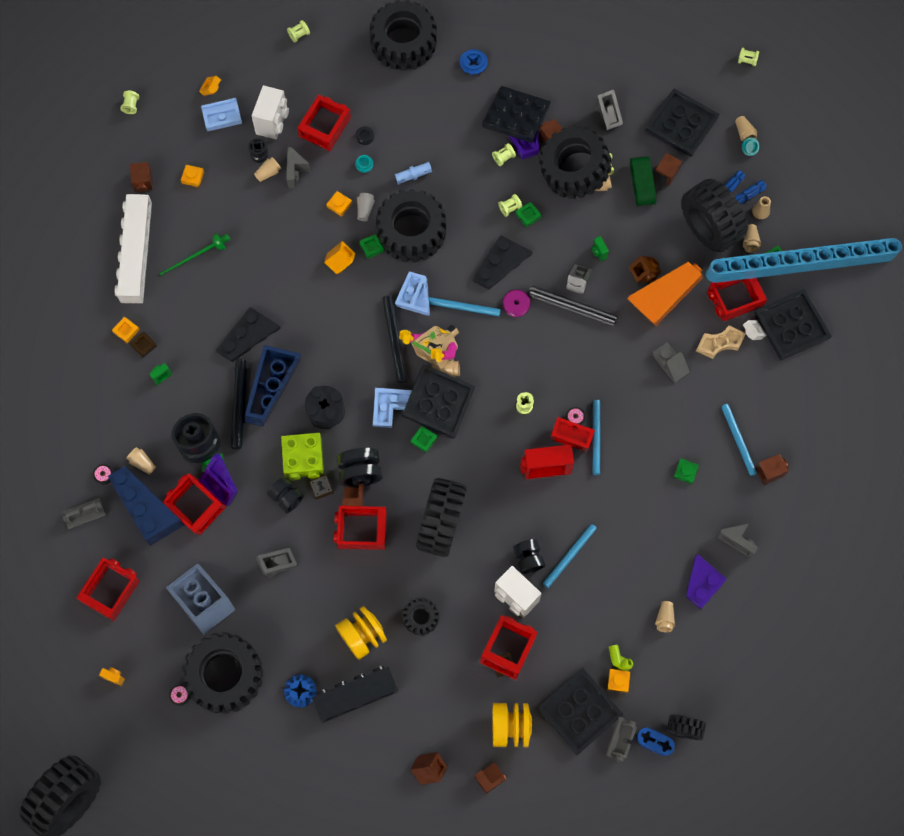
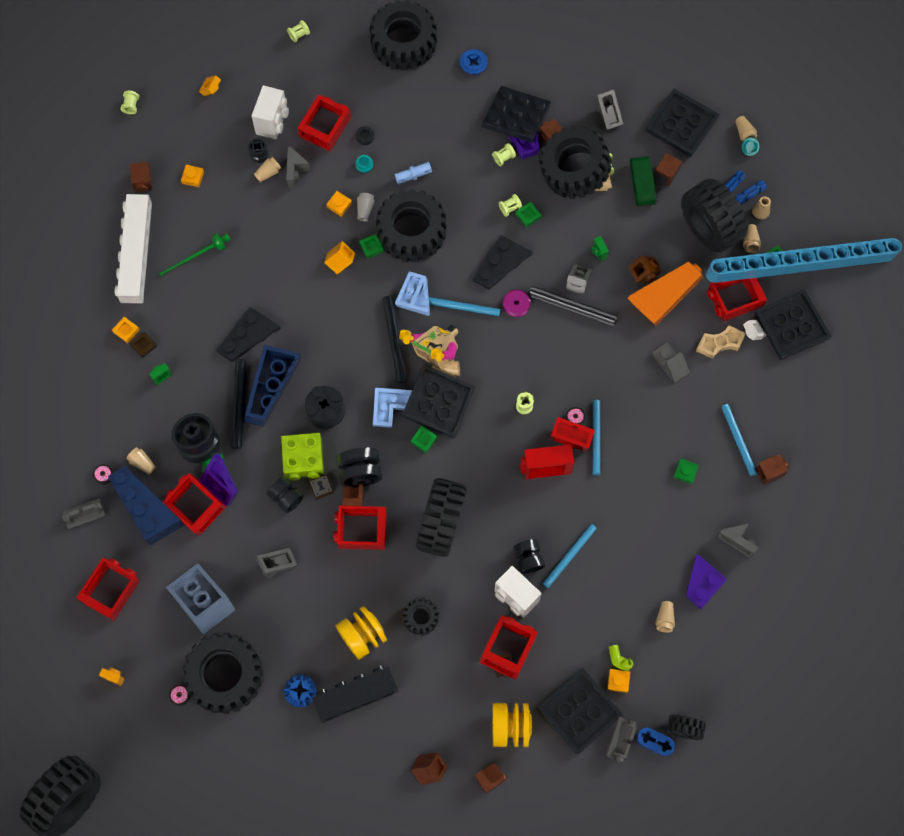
light blue plate [201,98,242,132] -> none
yellowish green bush [738,47,759,67] -> none

